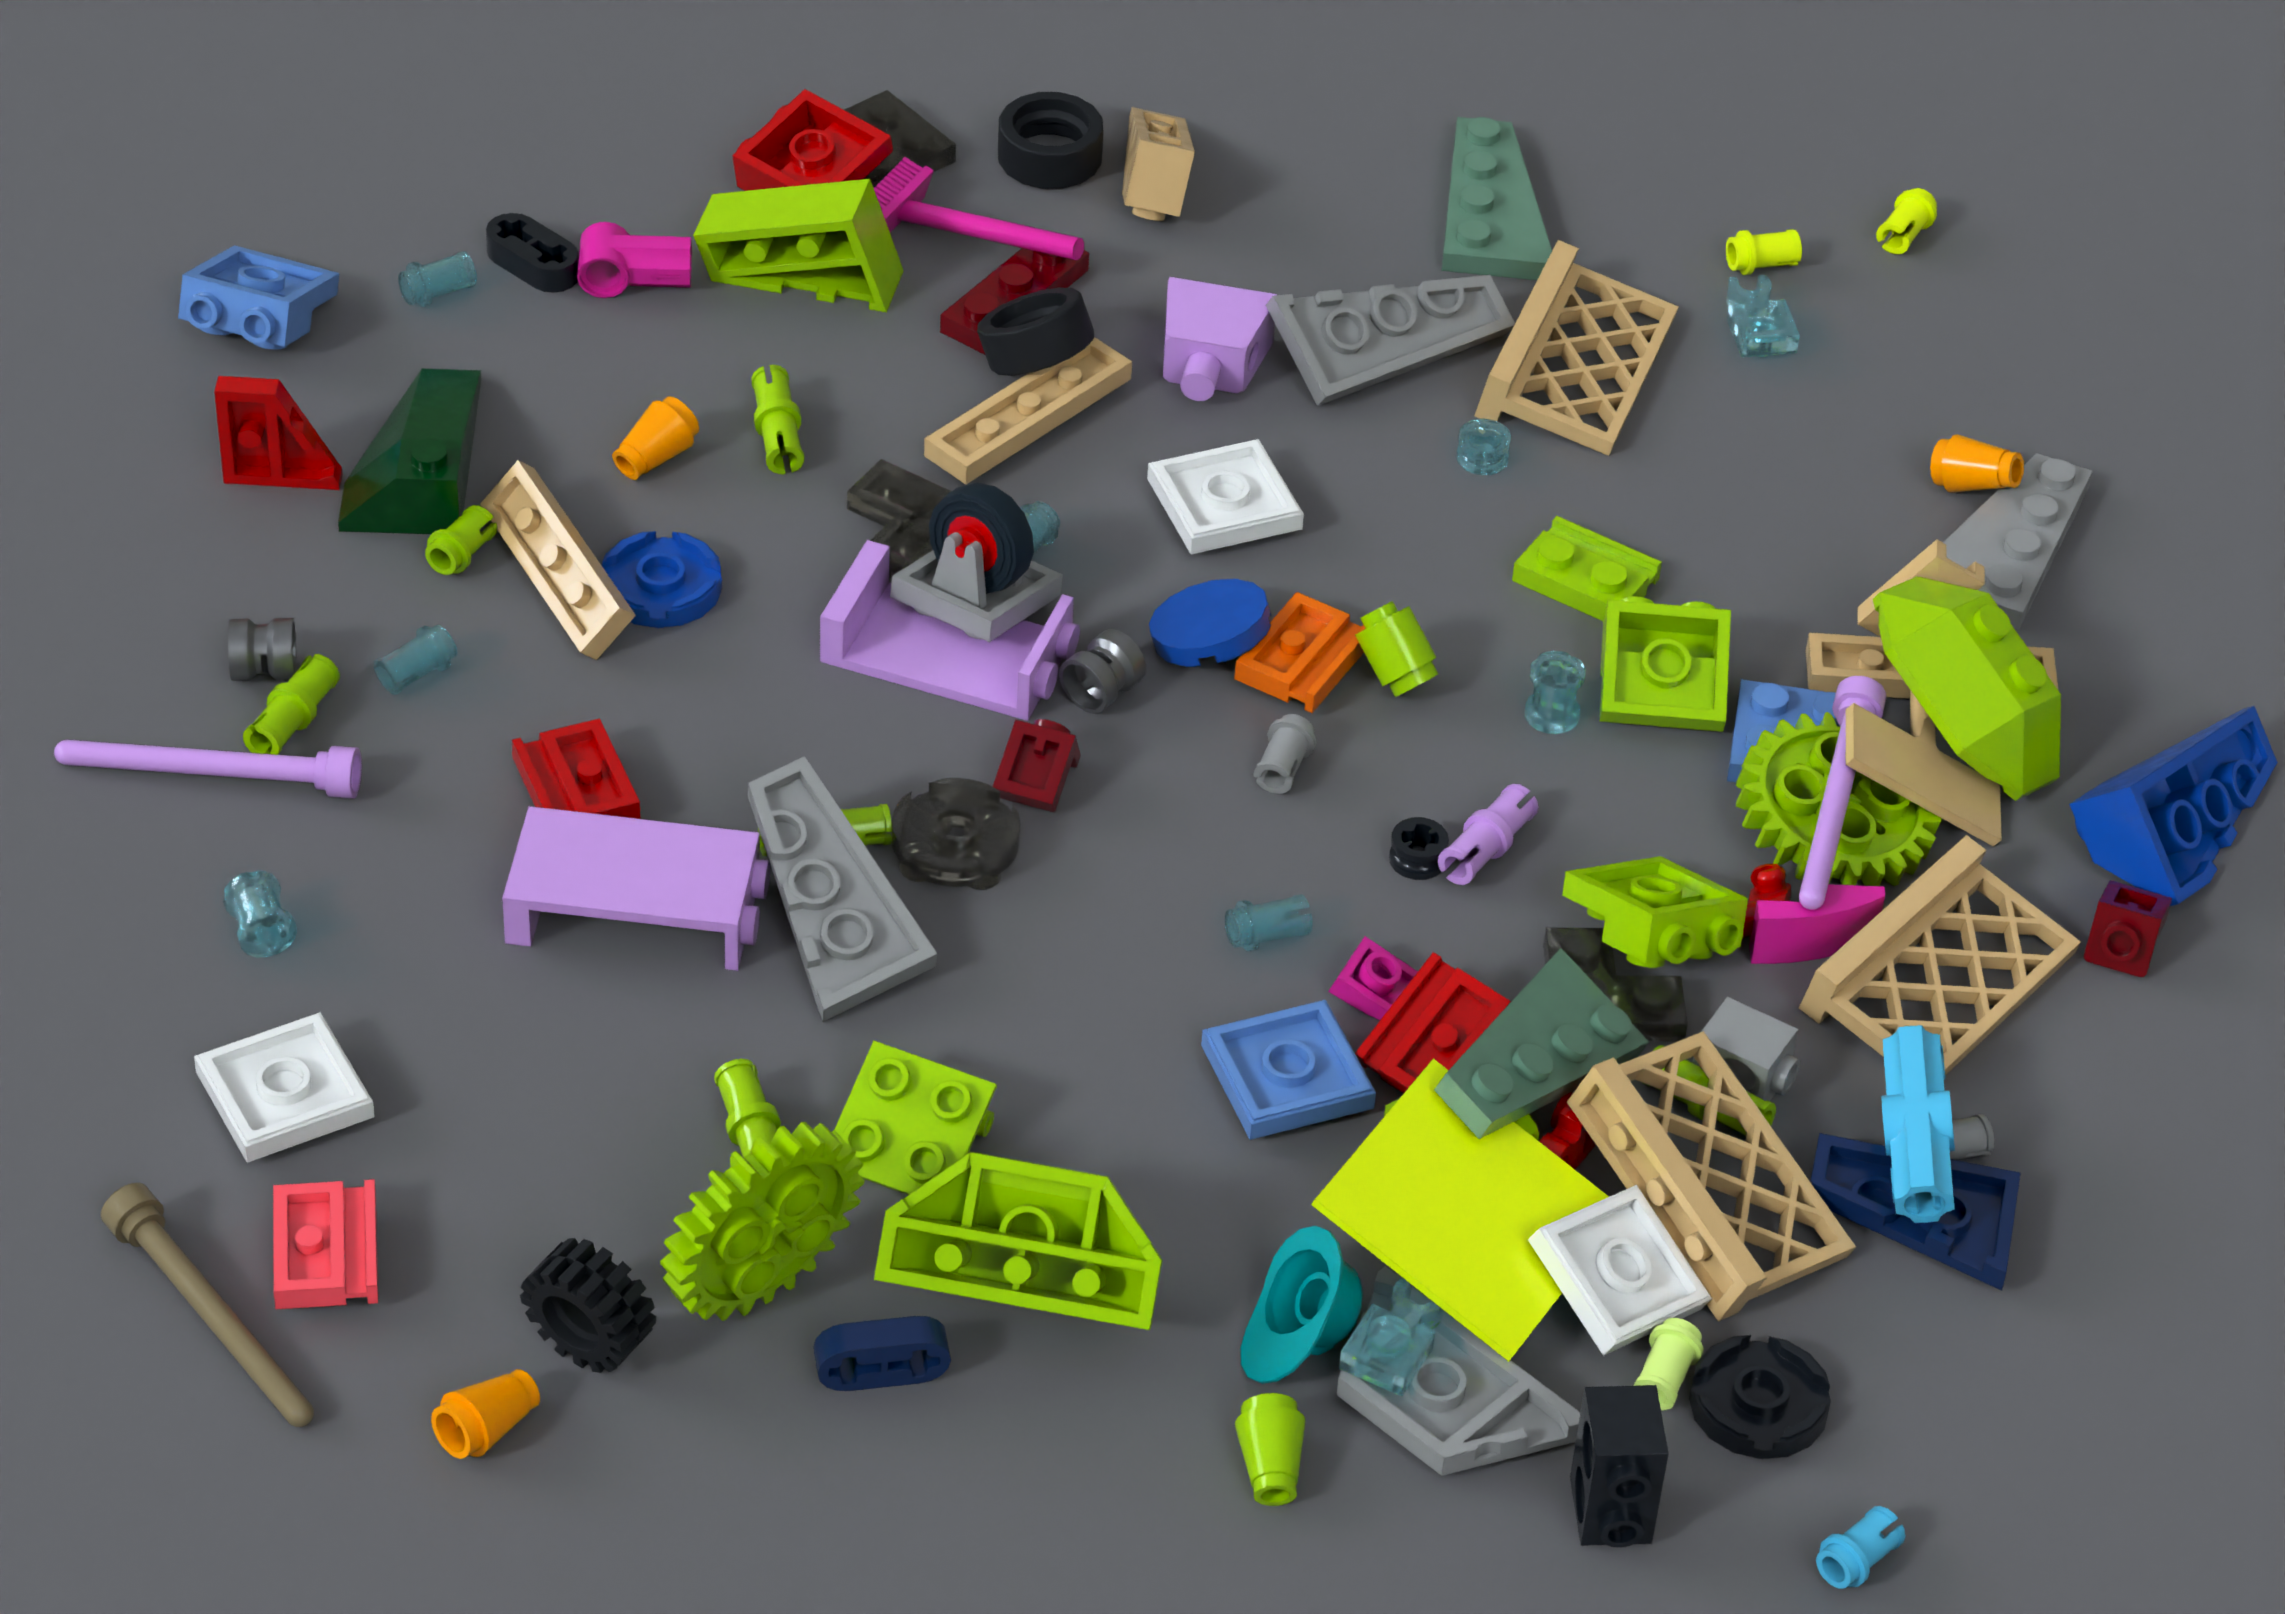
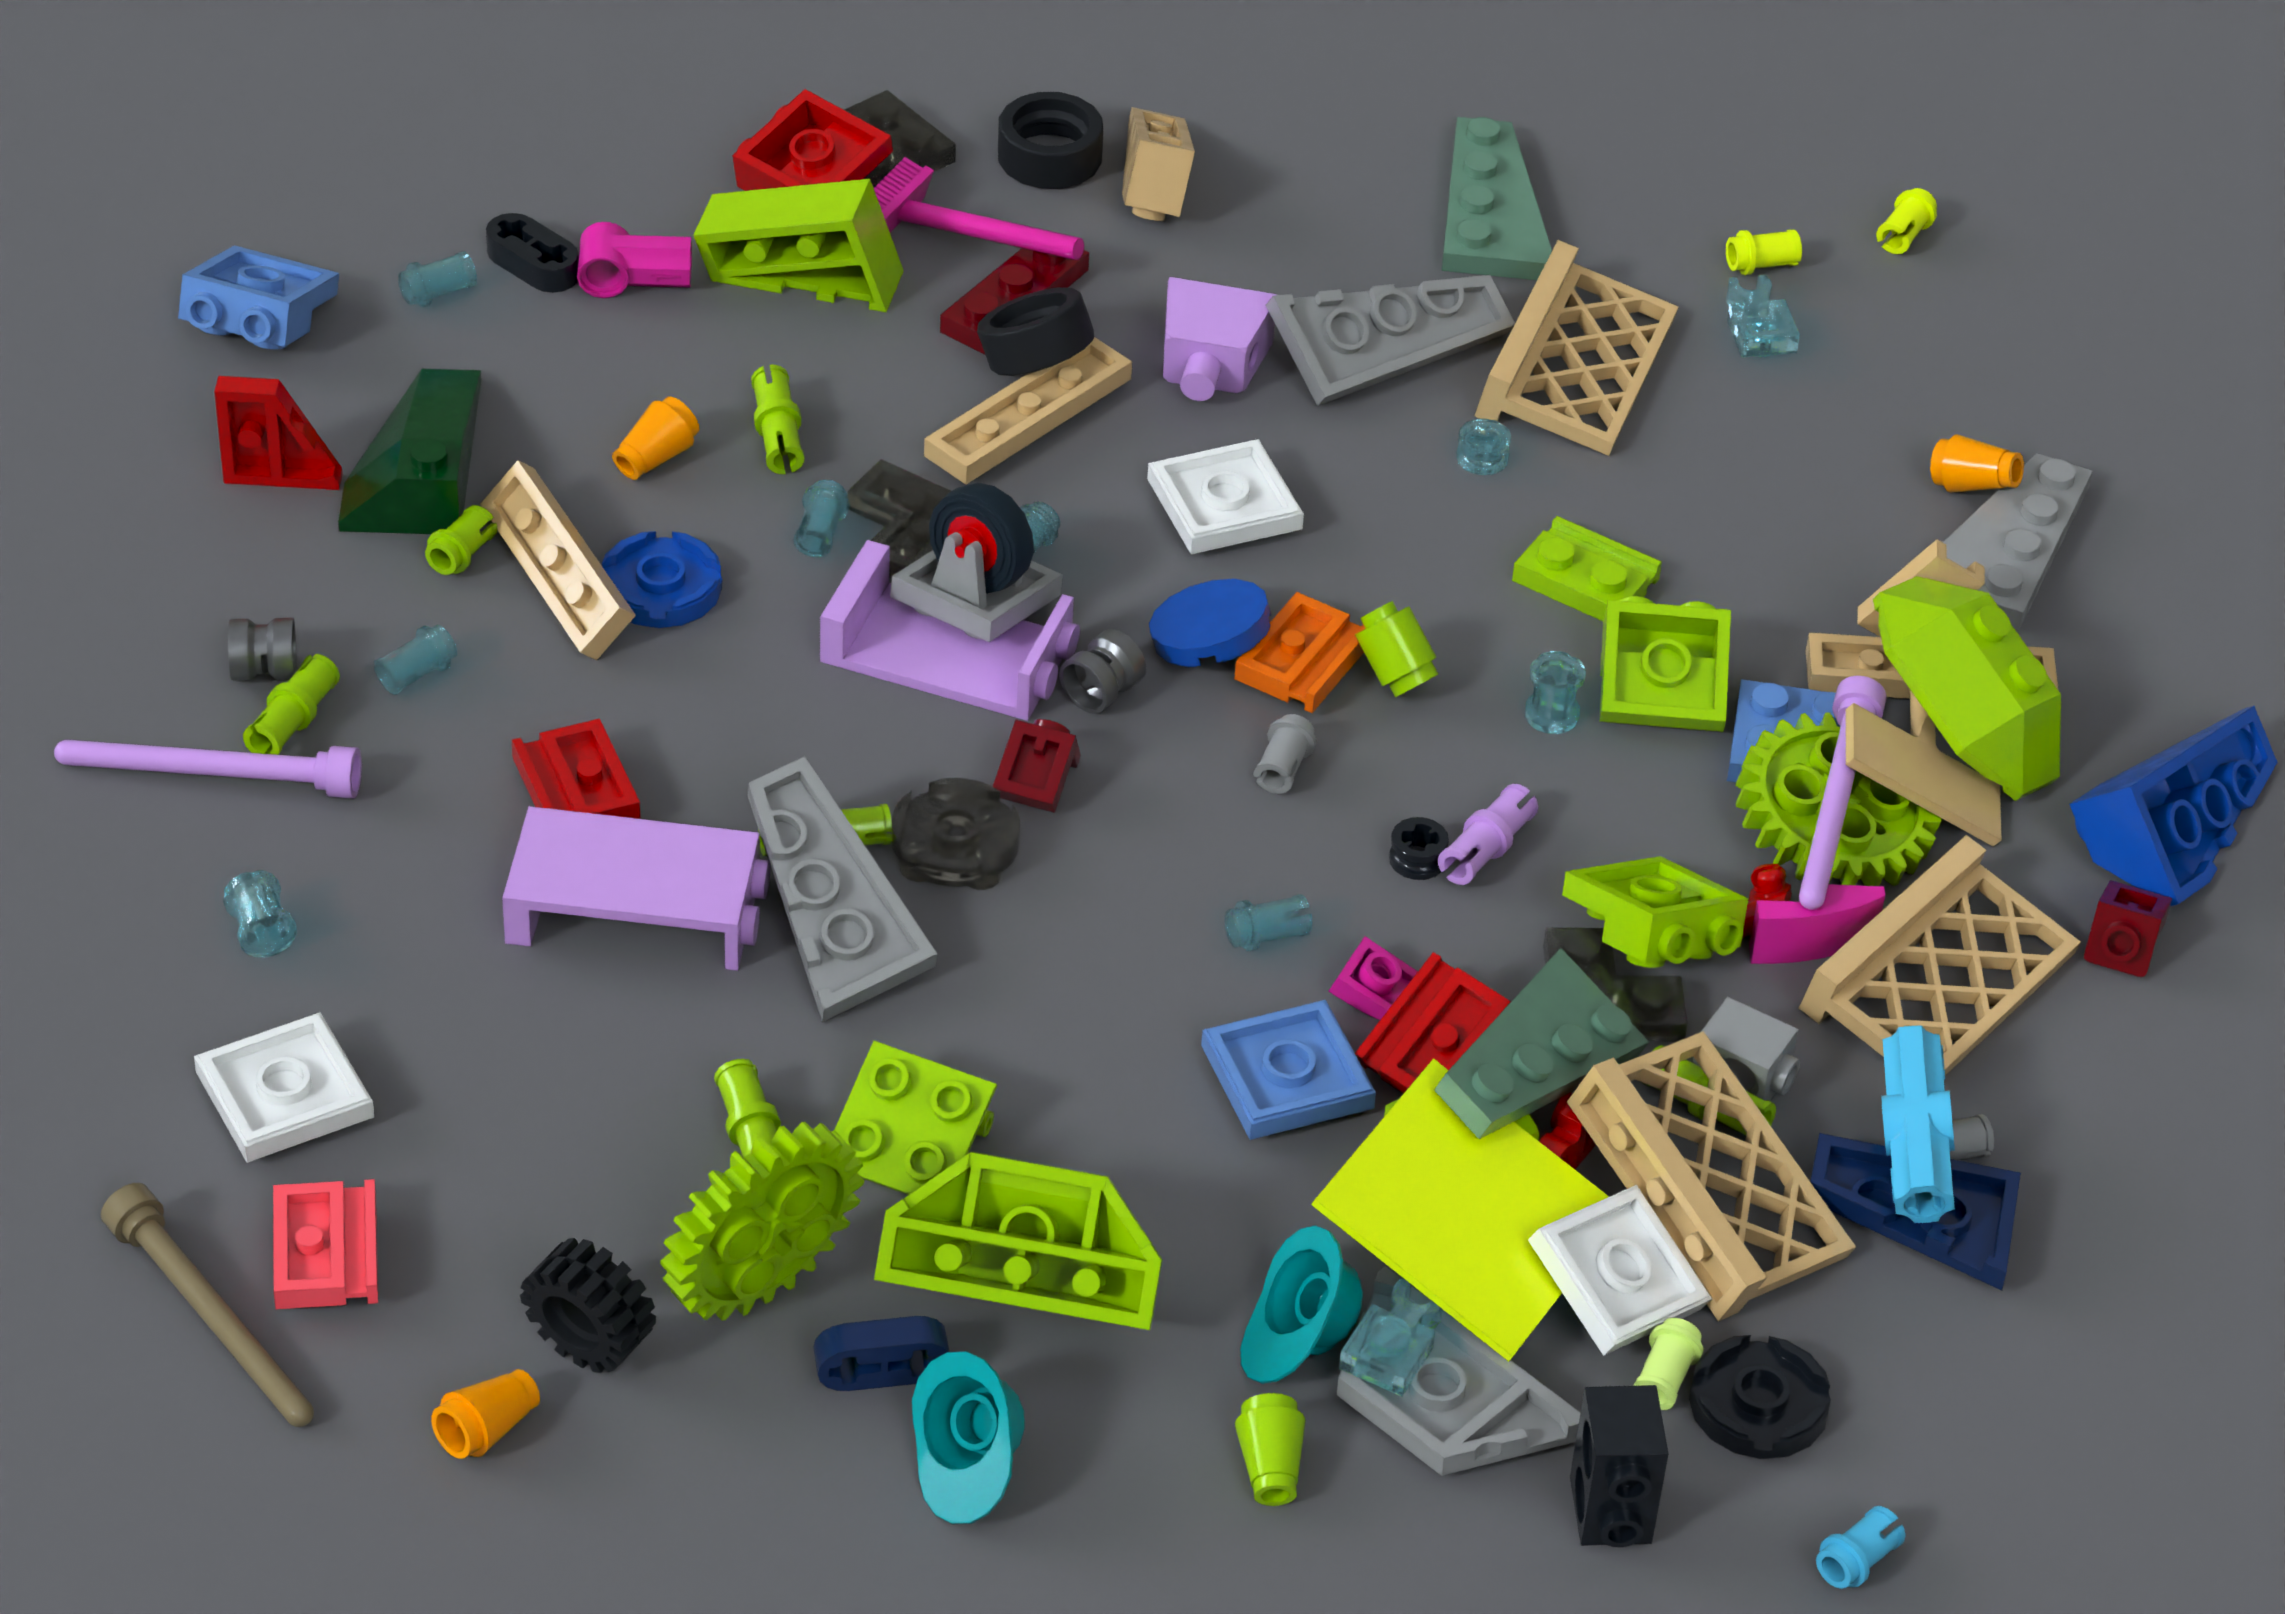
none -> clear light blue pin [793,480,850,557]
none -> teal piece [912,1351,1025,1524]

